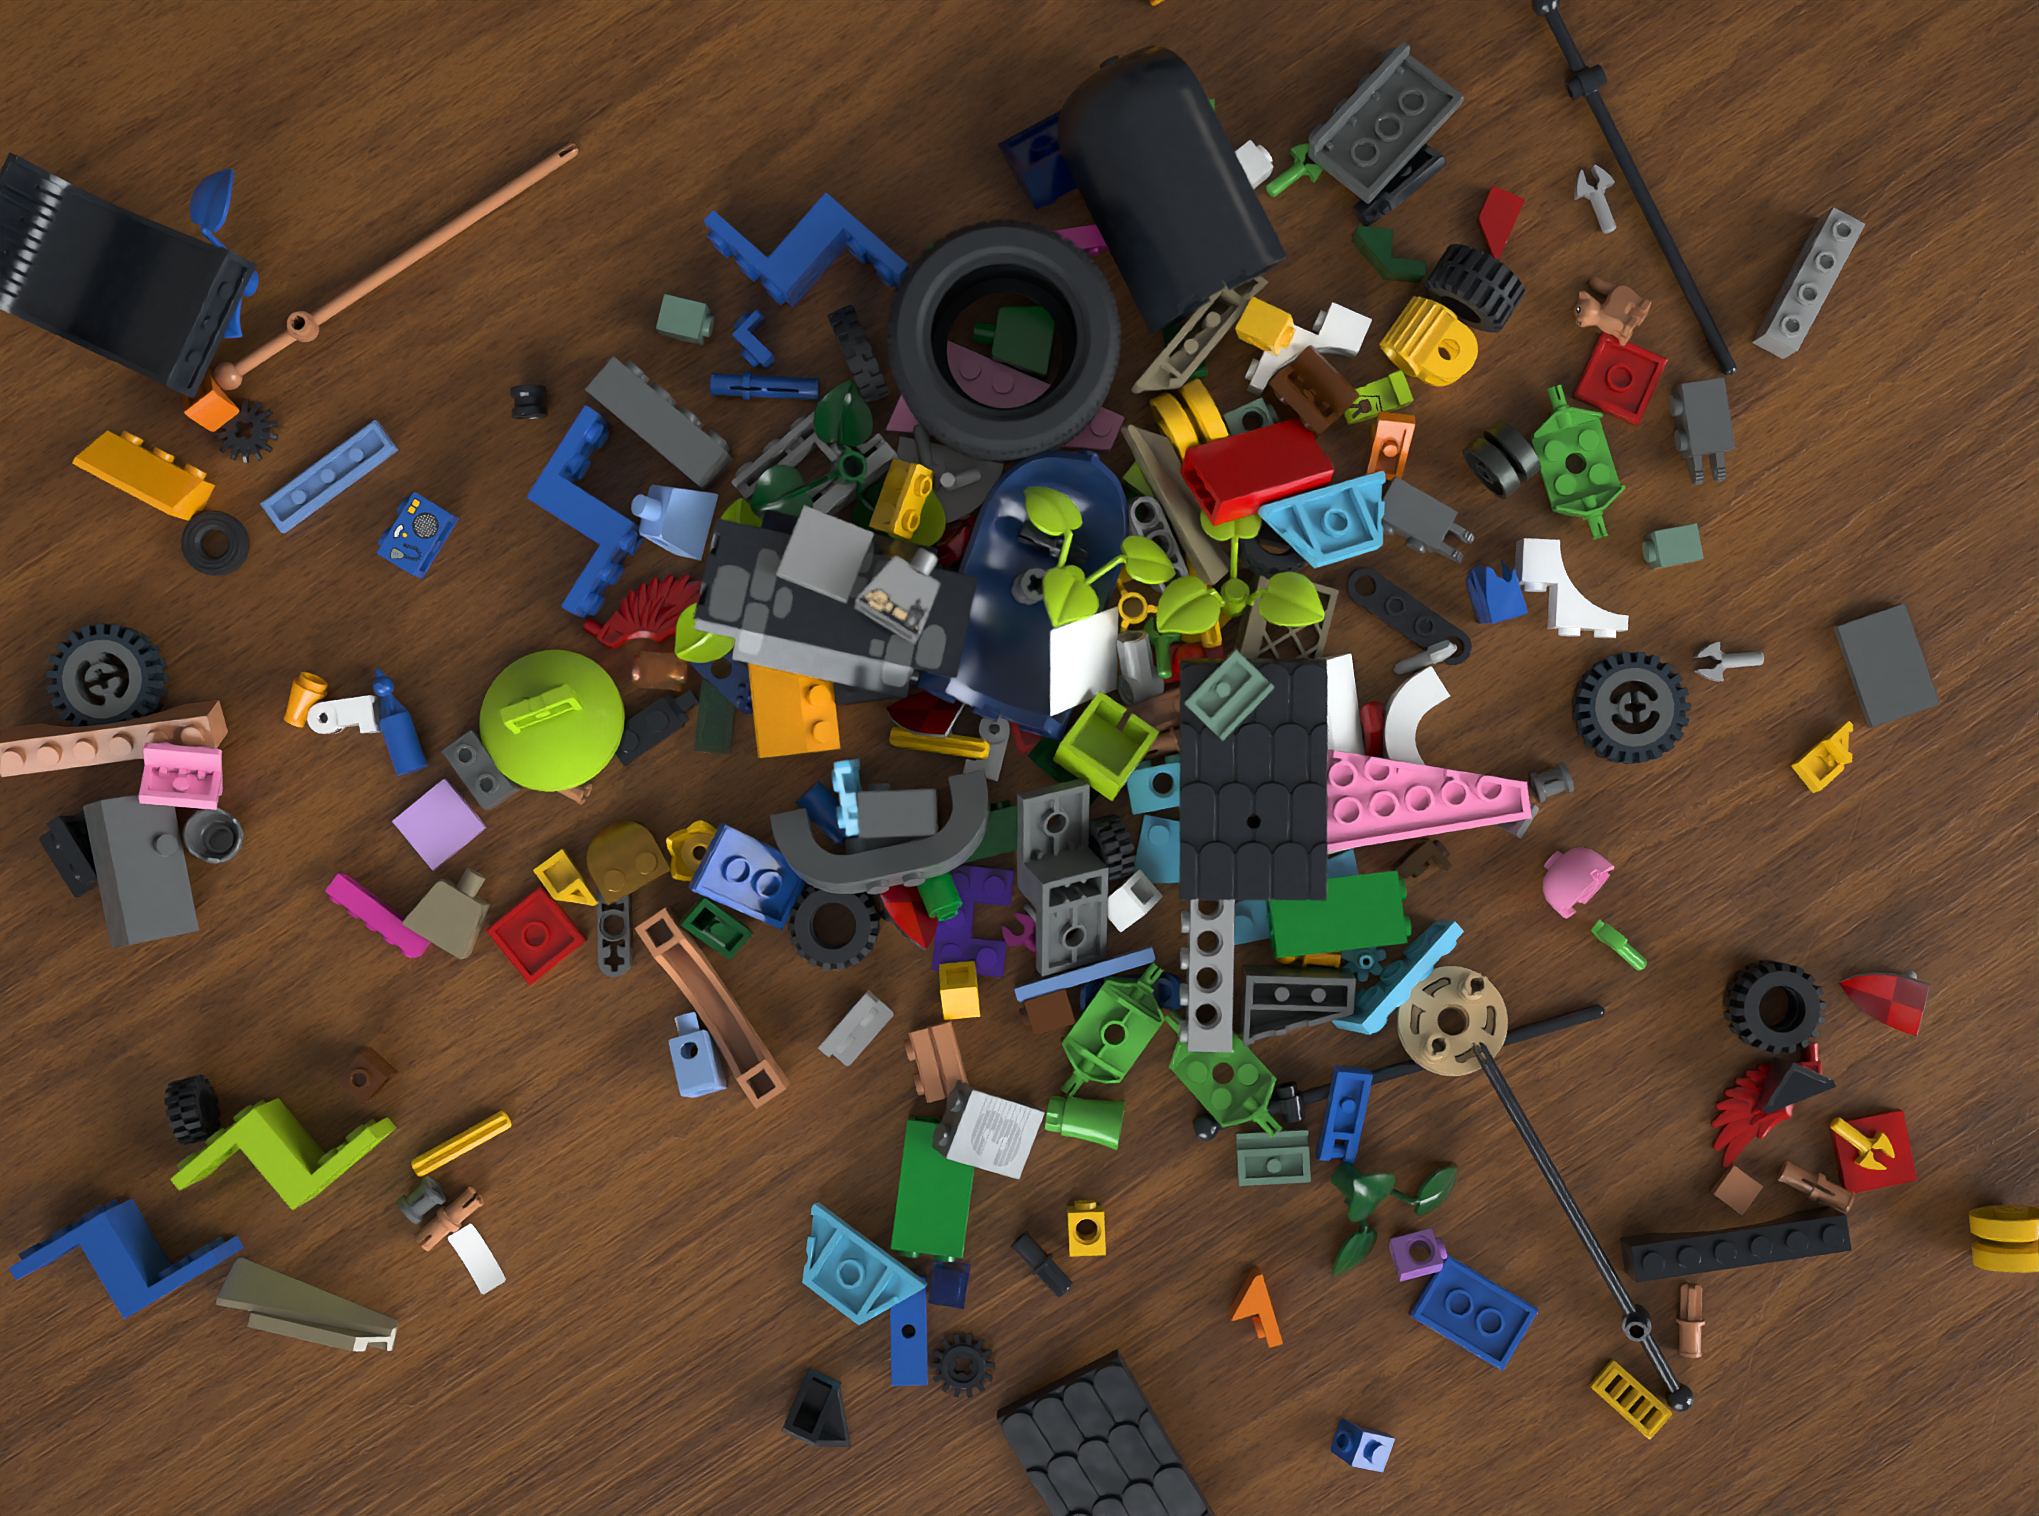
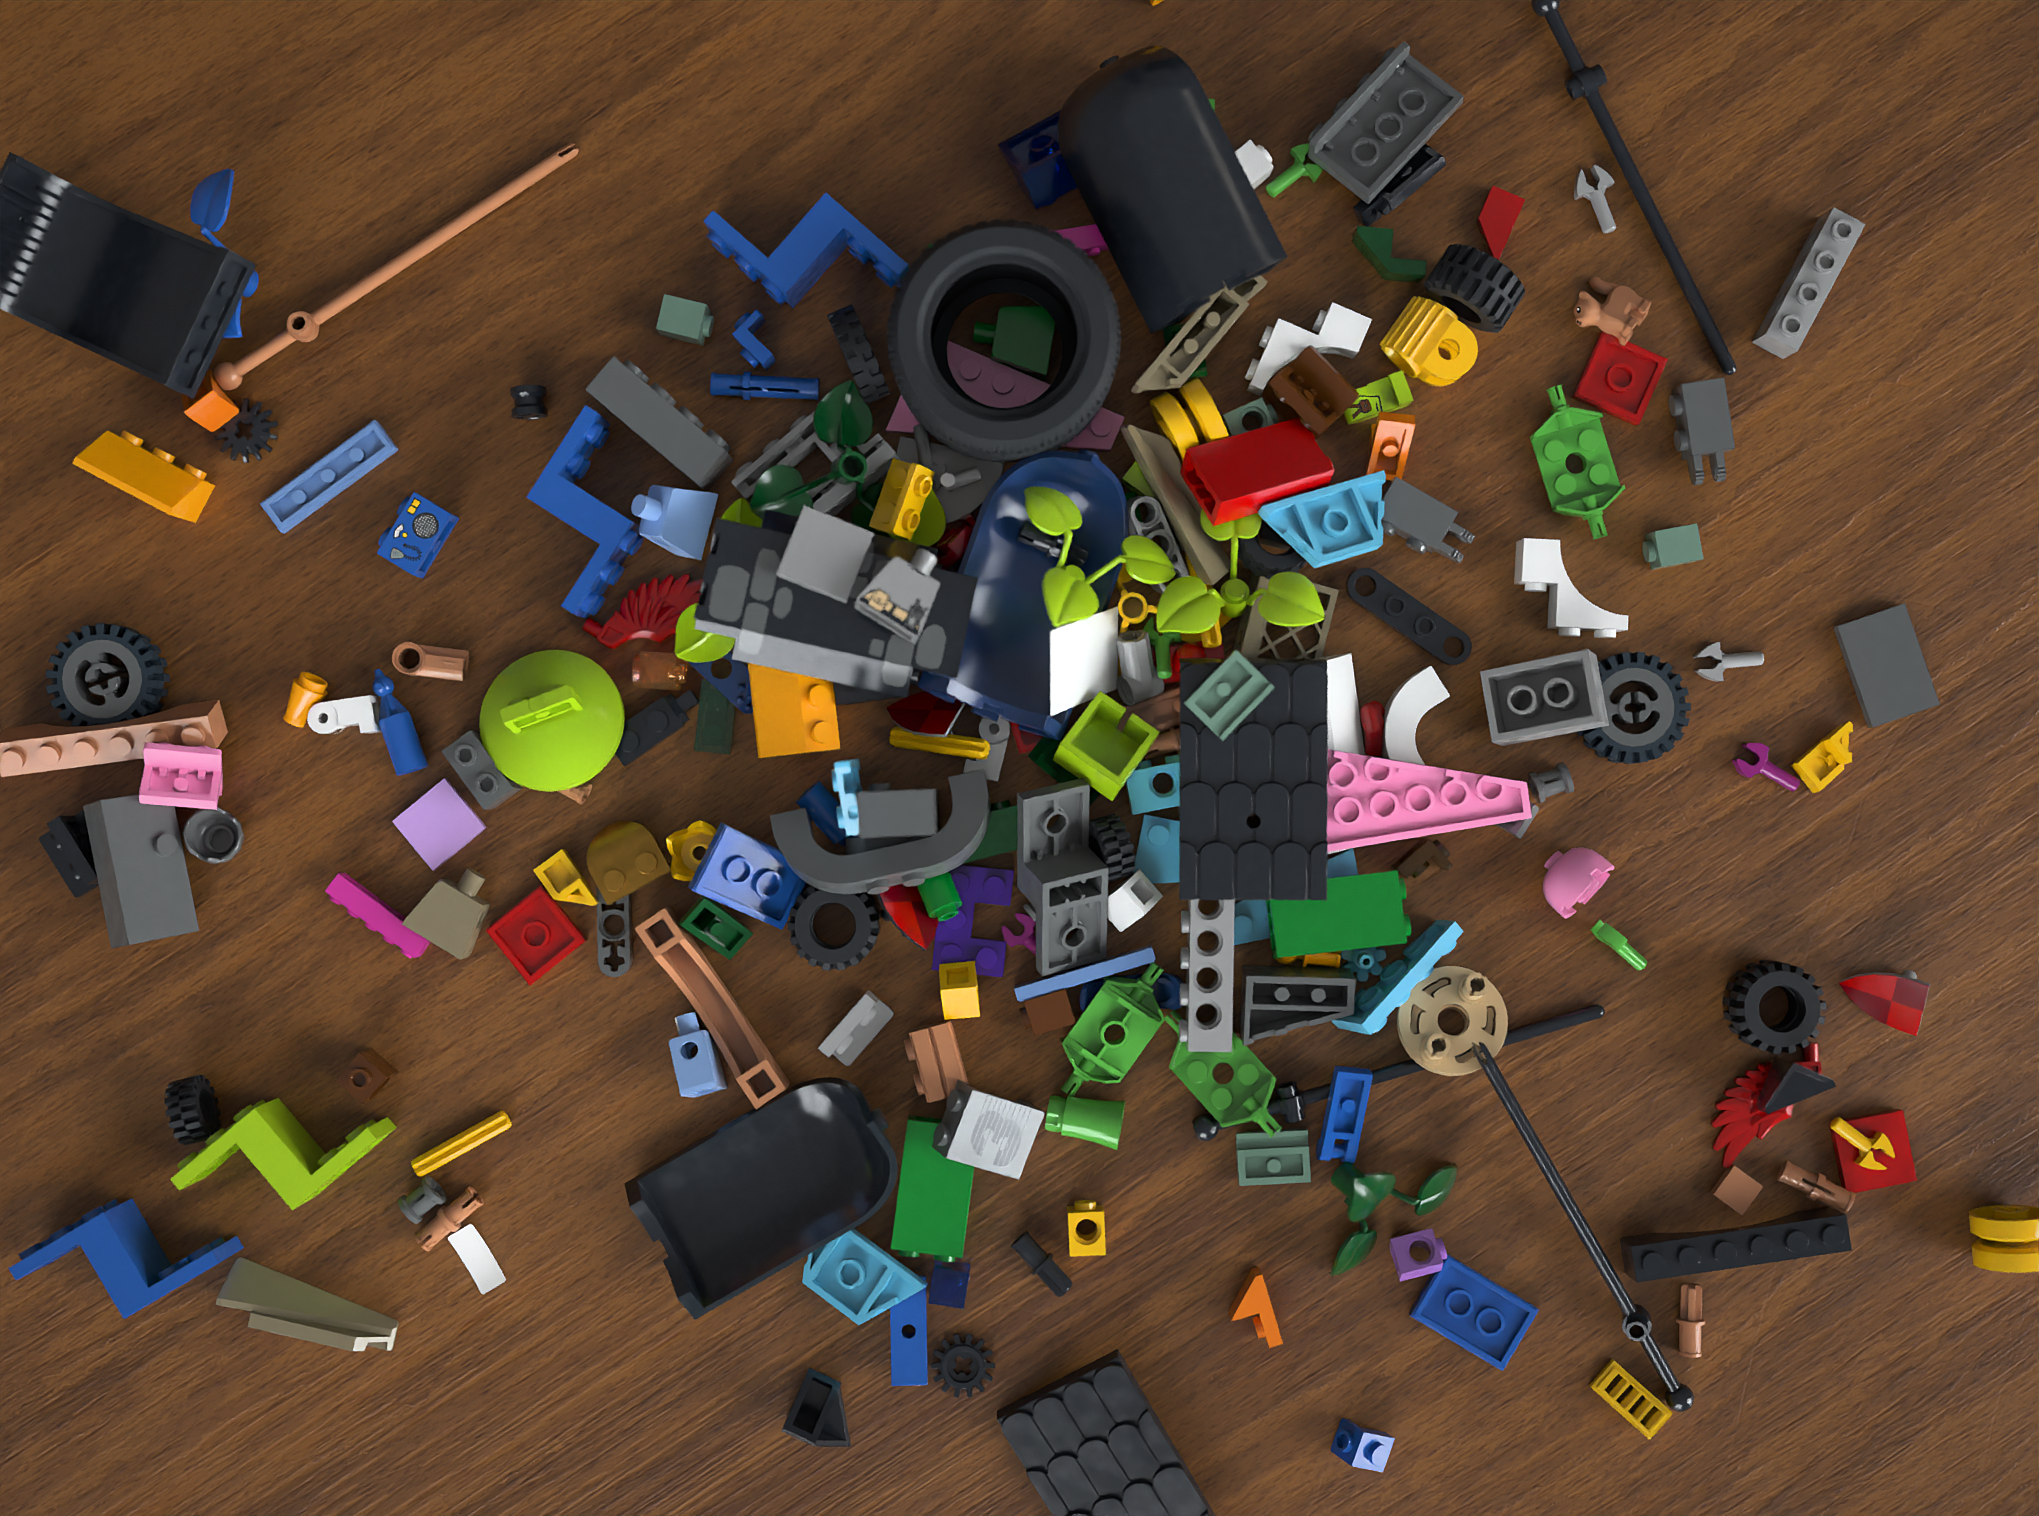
black tyre [181,511,250,576] -> none
dark grey bush [1011,568,1046,605] -> none
yellow brick [1235,296,1296,356] -> none
light grey piece [1394,640,1457,675] -> none
pearl dark grey wheel [1462,420,1541,499] -> none
blue piece [1466,560,1528,624] -> none
none -> nougat piece [392,642,469,682]
none -> black panel [624,1077,897,1320]
none -> light grey brick [1480,649,1609,746]
none -> magenta bar [1732,743,1800,792]

